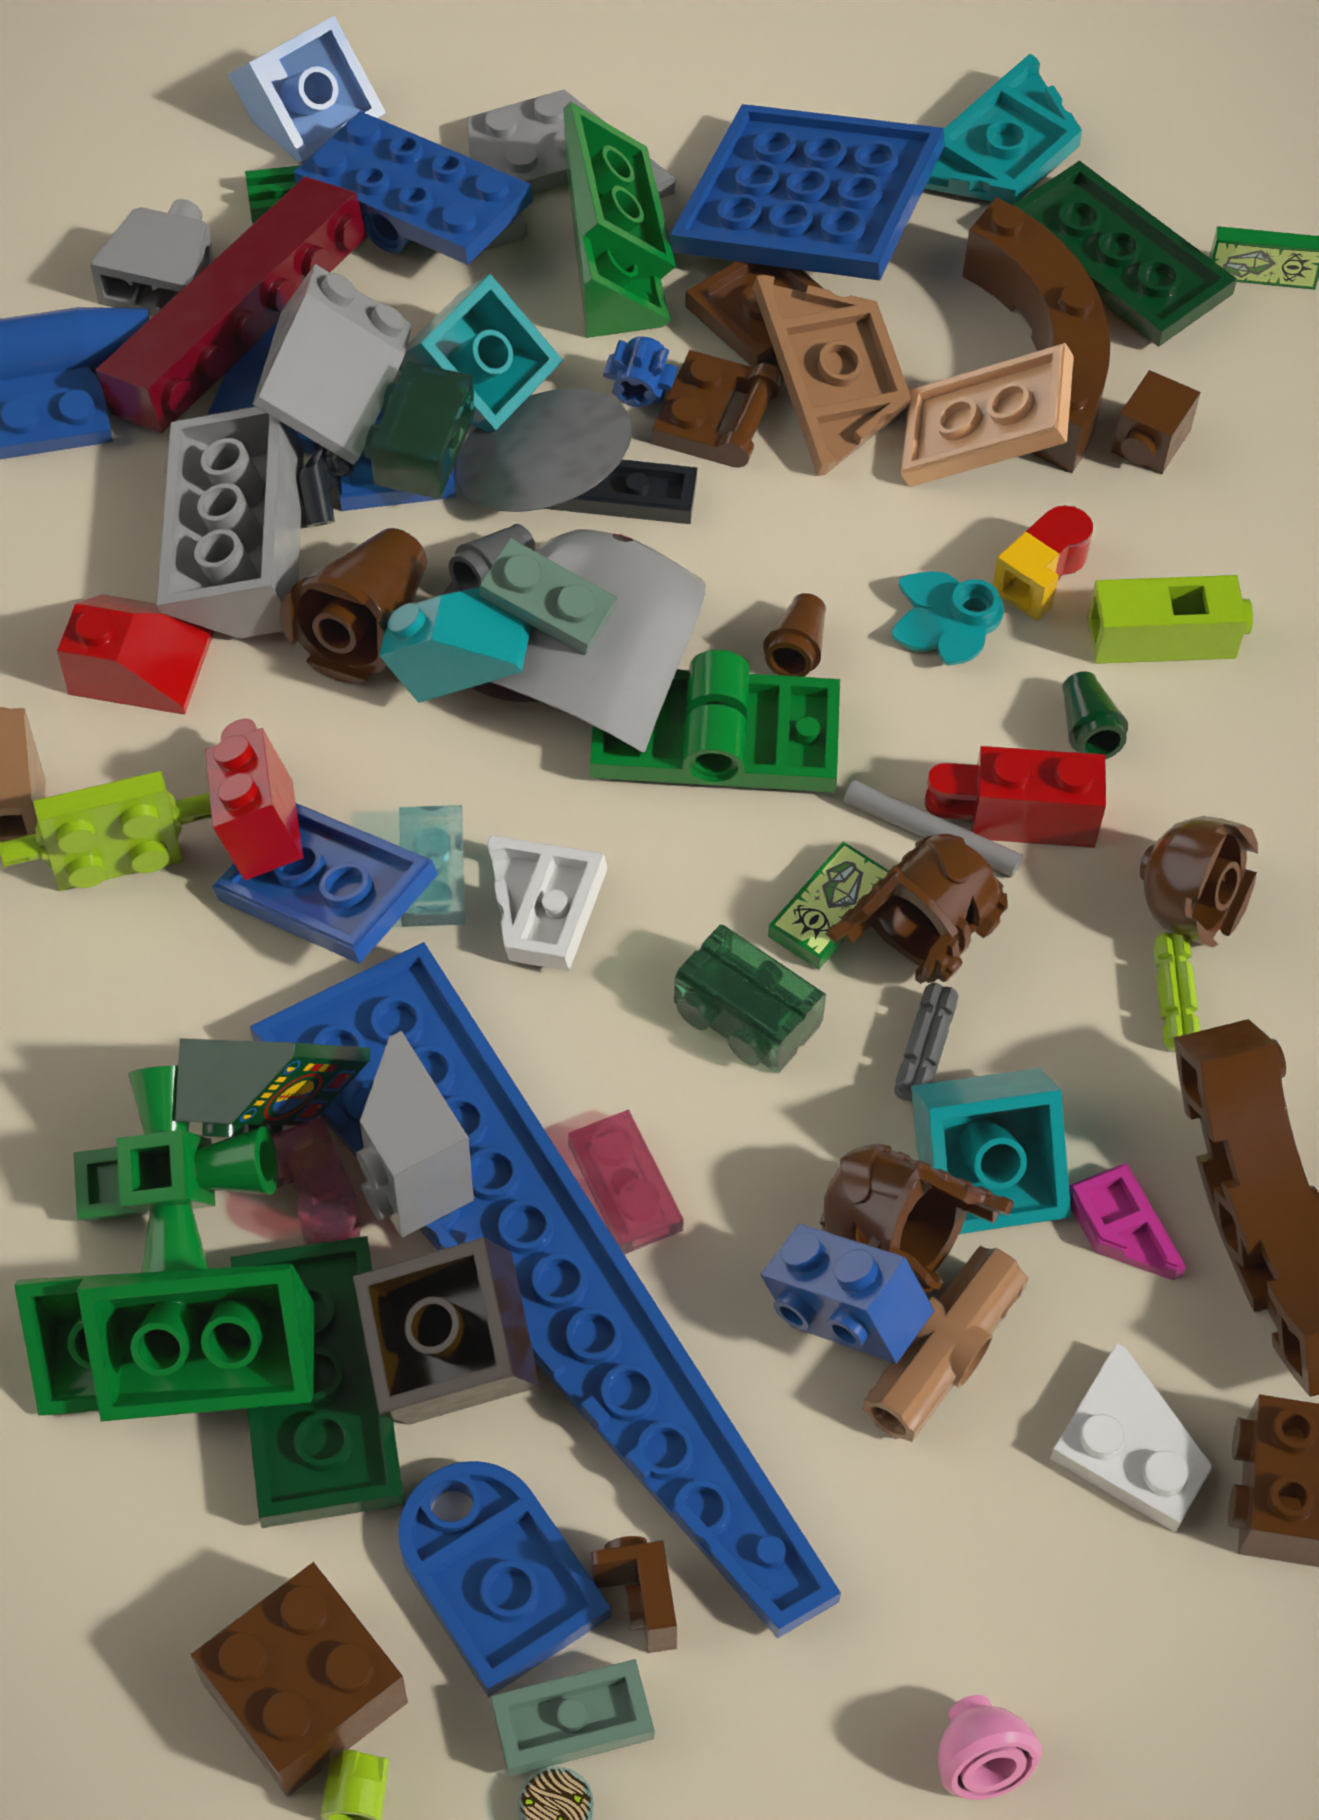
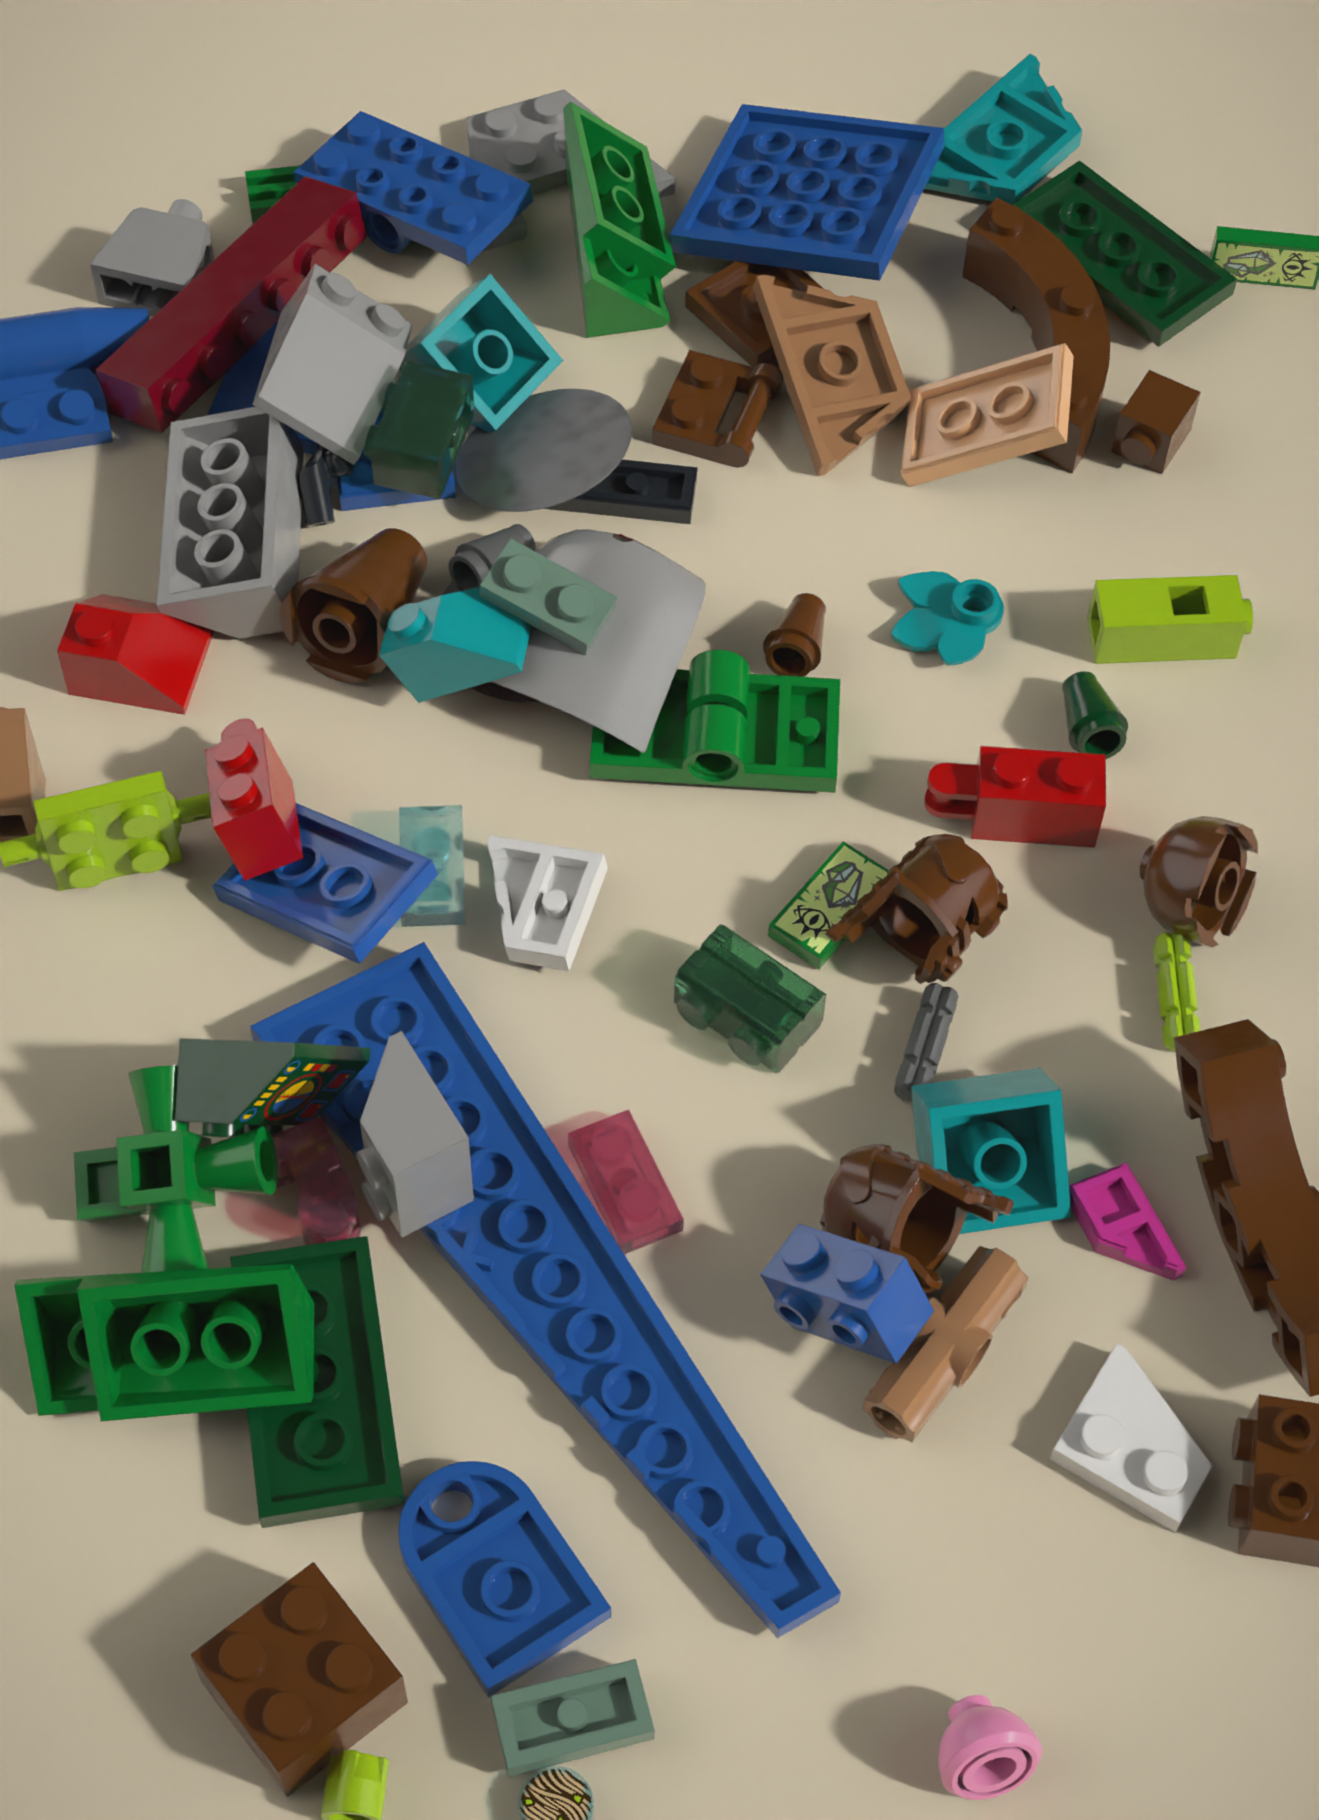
light blue slope [227,16,386,162] -> none
brick [353,1237,540,1424] -> none
reddish brown bracket [591,1536,677,1653] -> none
blue gear [603,336,678,407] -> none
light grey bar [844,780,1023,877] -> none
leg [992,505,1093,621] -> none

